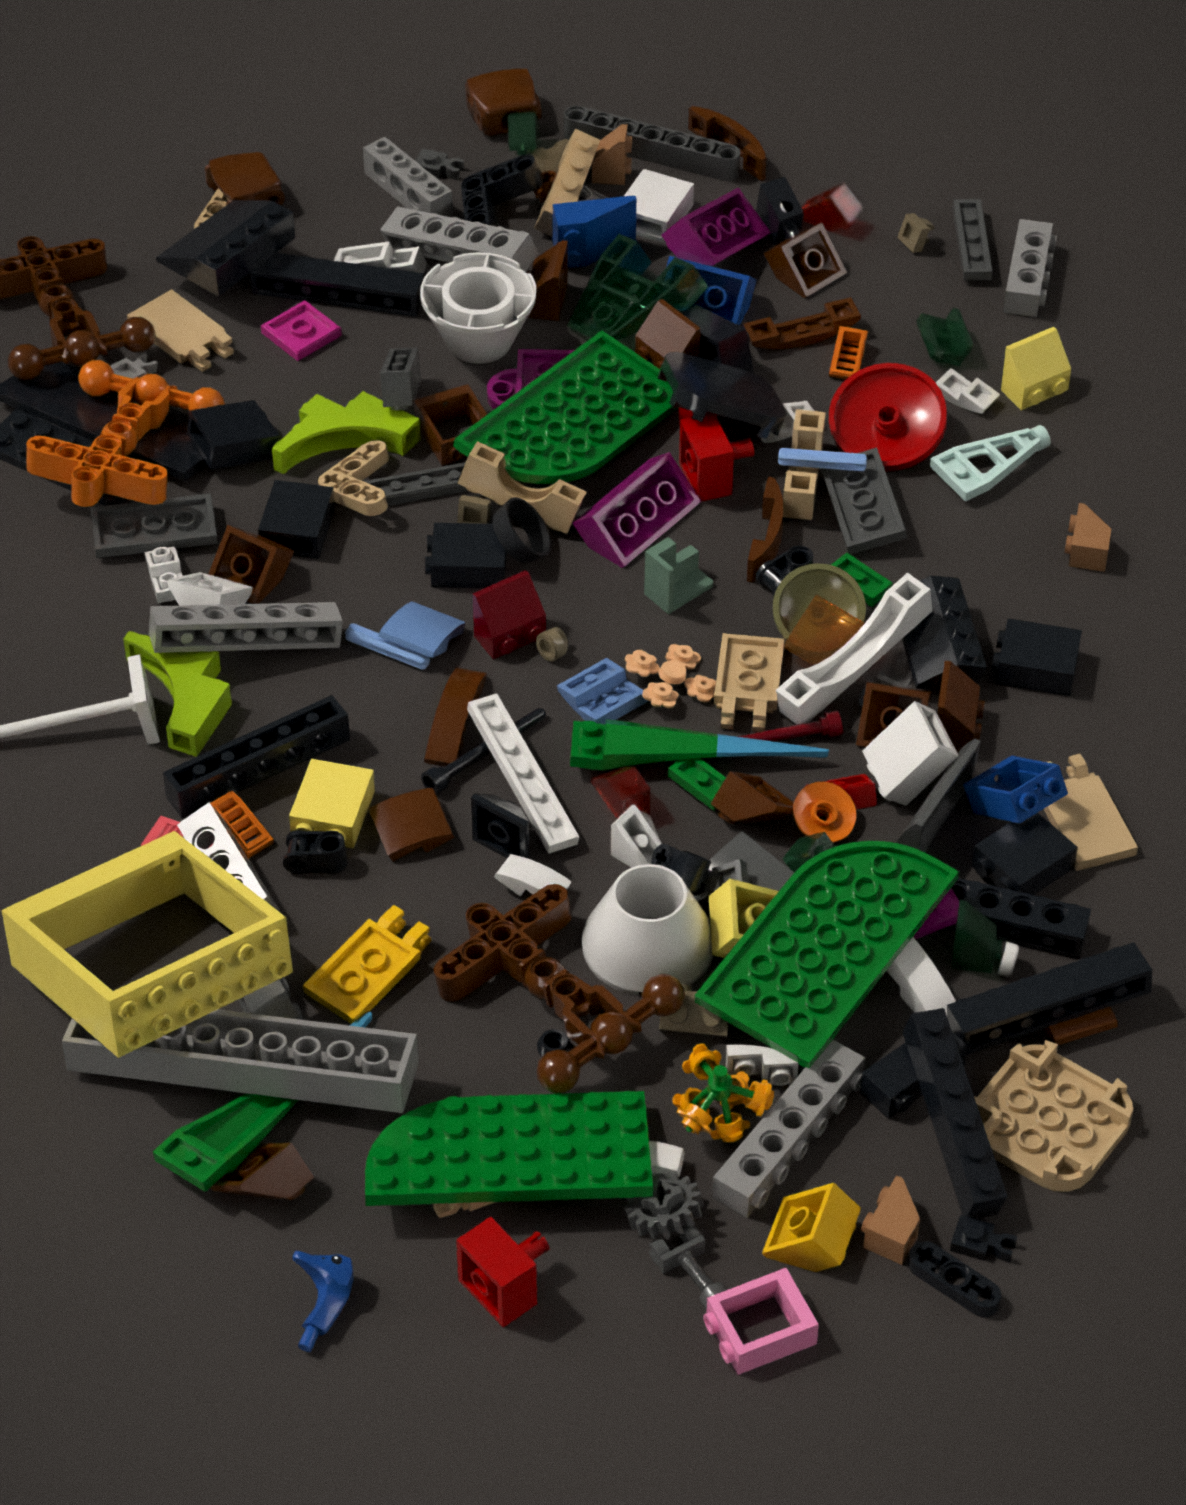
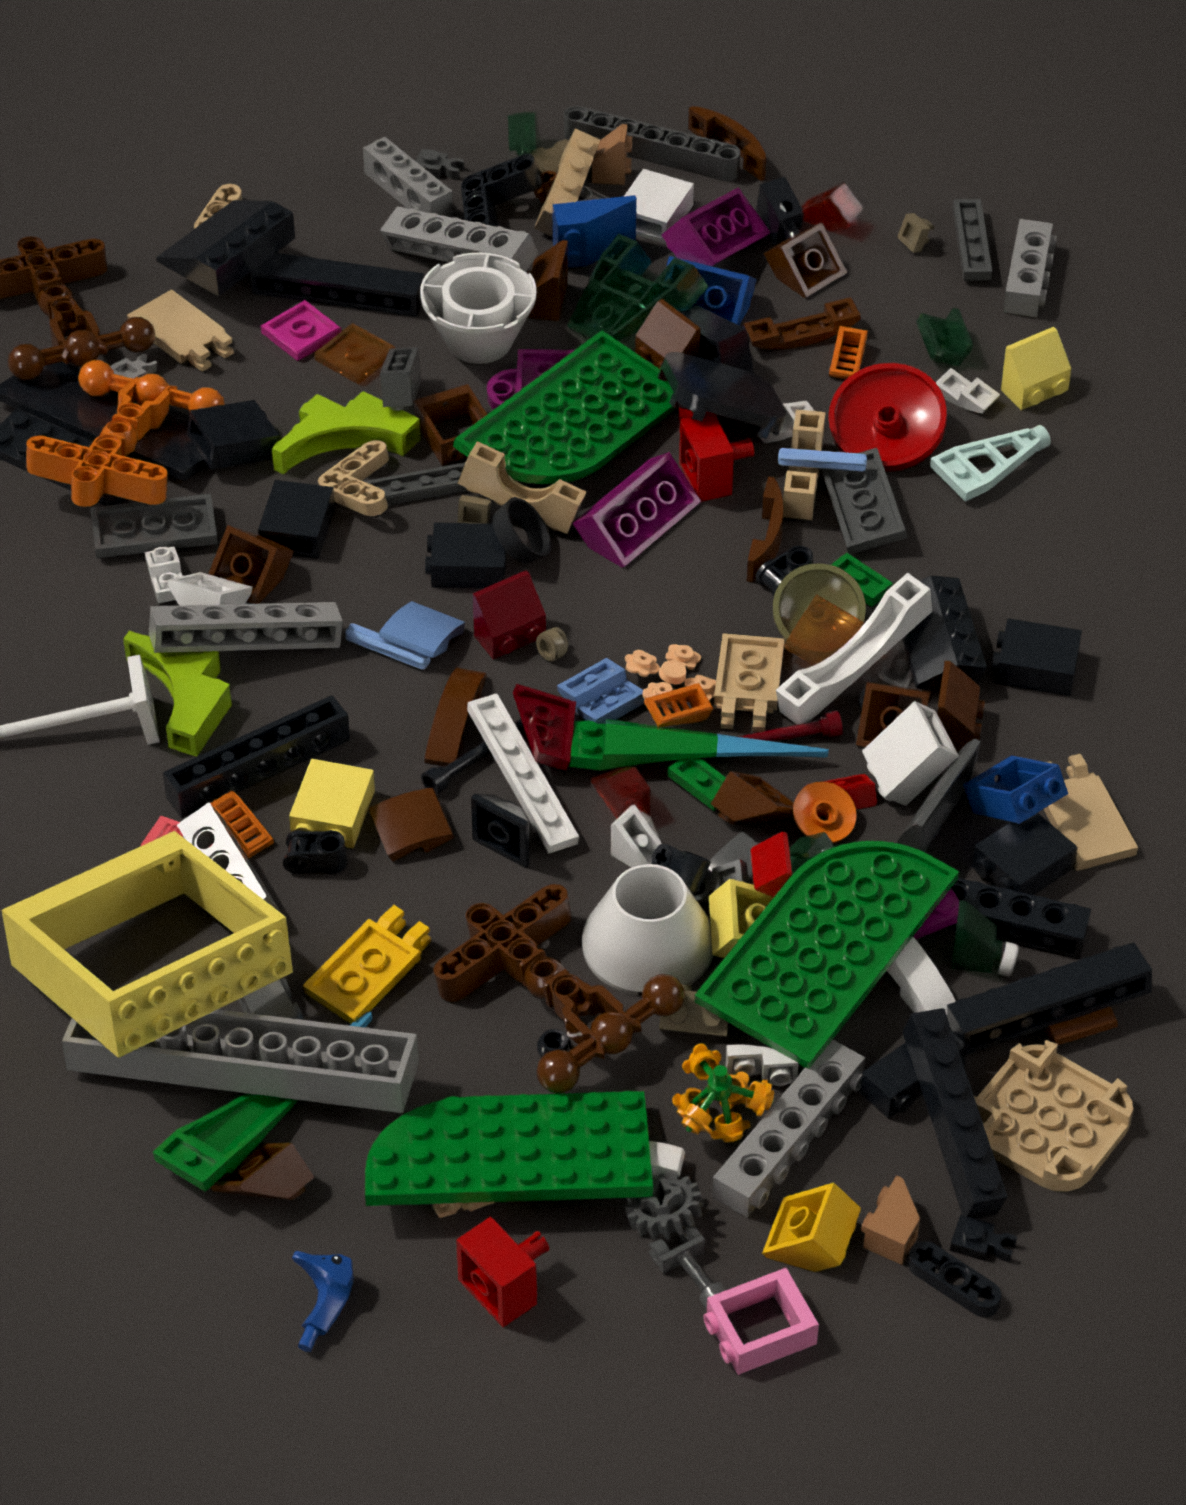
reddish brown piece [205,152,285,206] -> none
white slope [334,241,427,273] -> none
reddish brown piece [465,69,542,136] -> none
white slope [494,854,572,896] -> none
sand green panel [644,537,713,614] -> none
medium nougat slope [1064,503,1112,572] -> none
none -> clear orange tile [314,323,396,385]
none -> dark red wing [512,683,576,771]
none -> orange slope [644,683,713,728]
none -> red slope [750,831,792,897]

